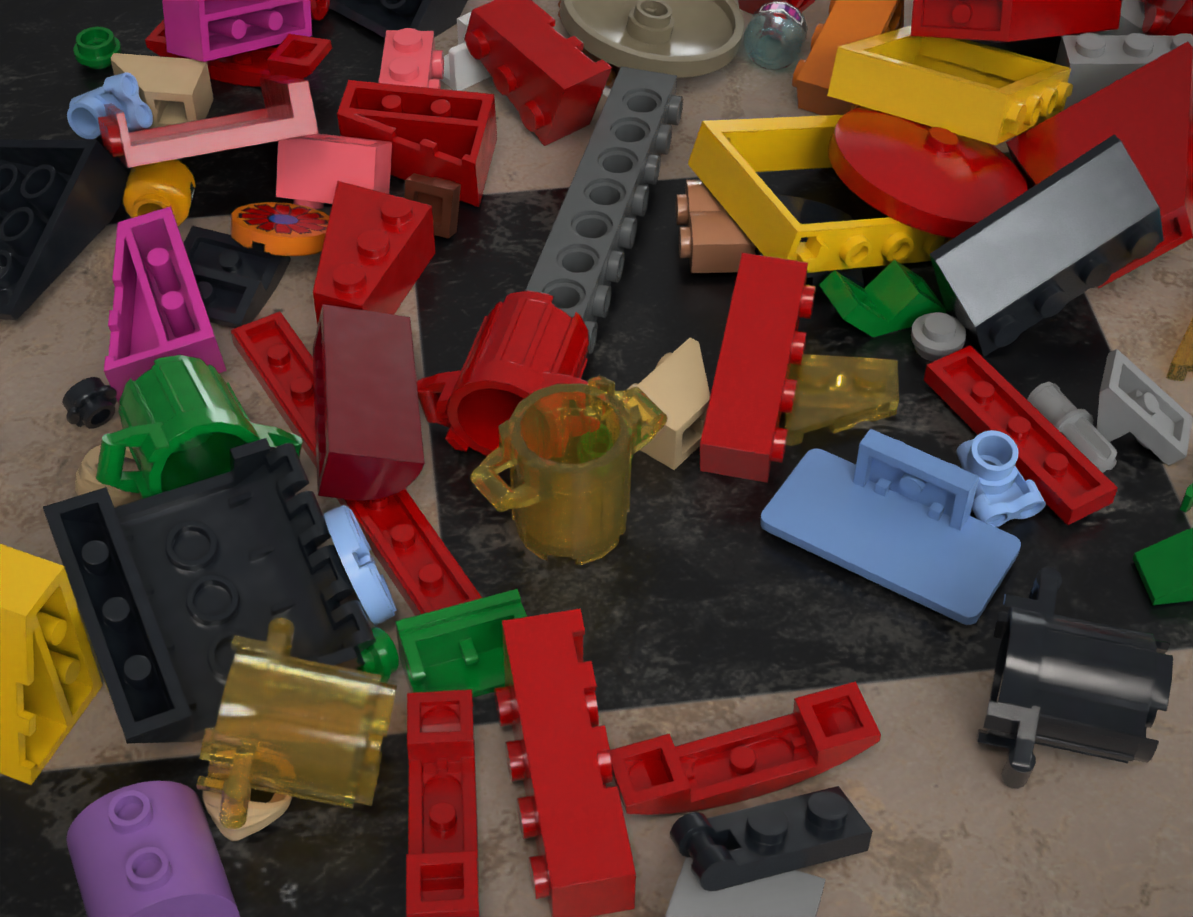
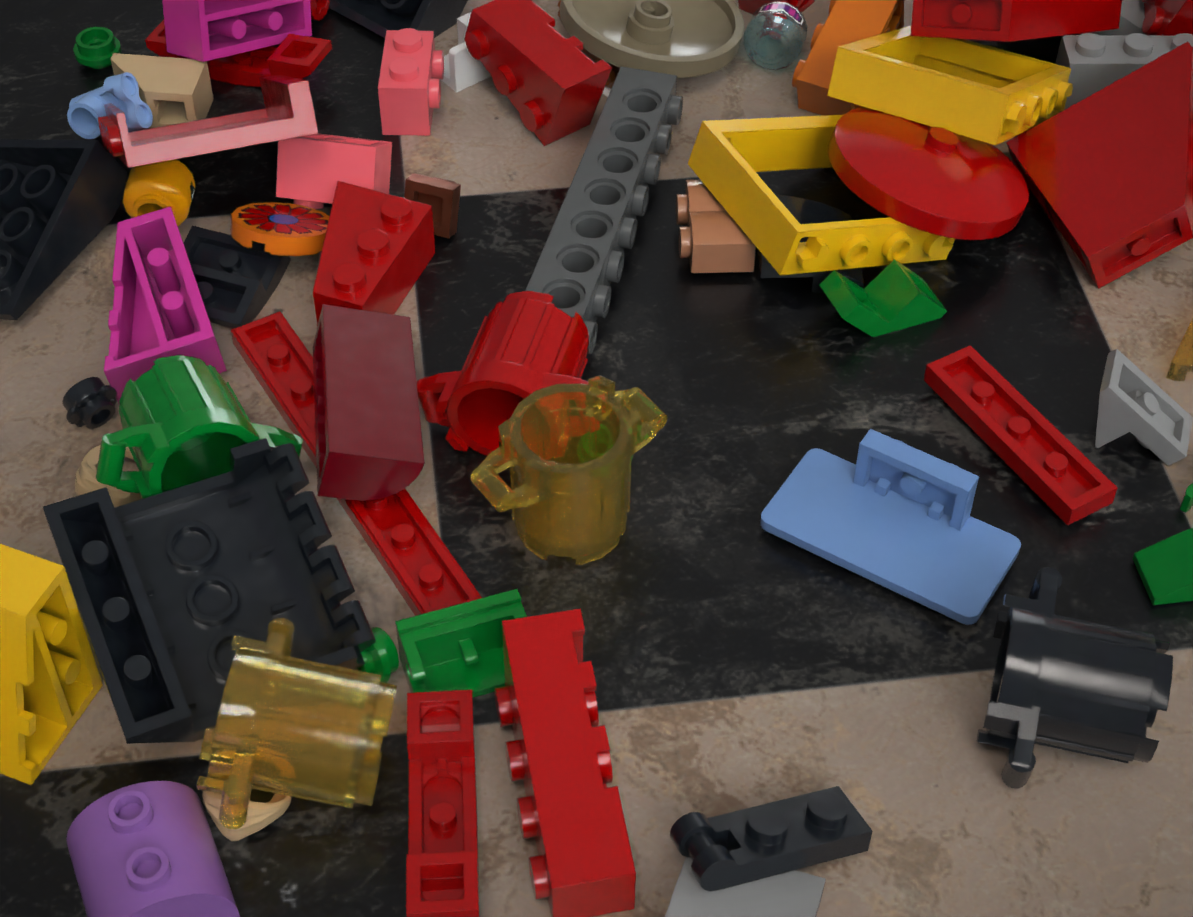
light blue tile [324,505,397,626] -> none
red wedge [337,80,497,207] -> none
red slope [610,681,881,815] -> none
tan slope [619,337,710,470] -> none
red wedge [700,253,816,483] -> none
clear yellow wing [785,354,899,446] -> none
light grey plate [911,312,966,362] -> none
slope [929,135,1164,357] -> none
light blue plate [956,430,1046,528] -> none
light grey axle [1027,382,1117,473] -> none

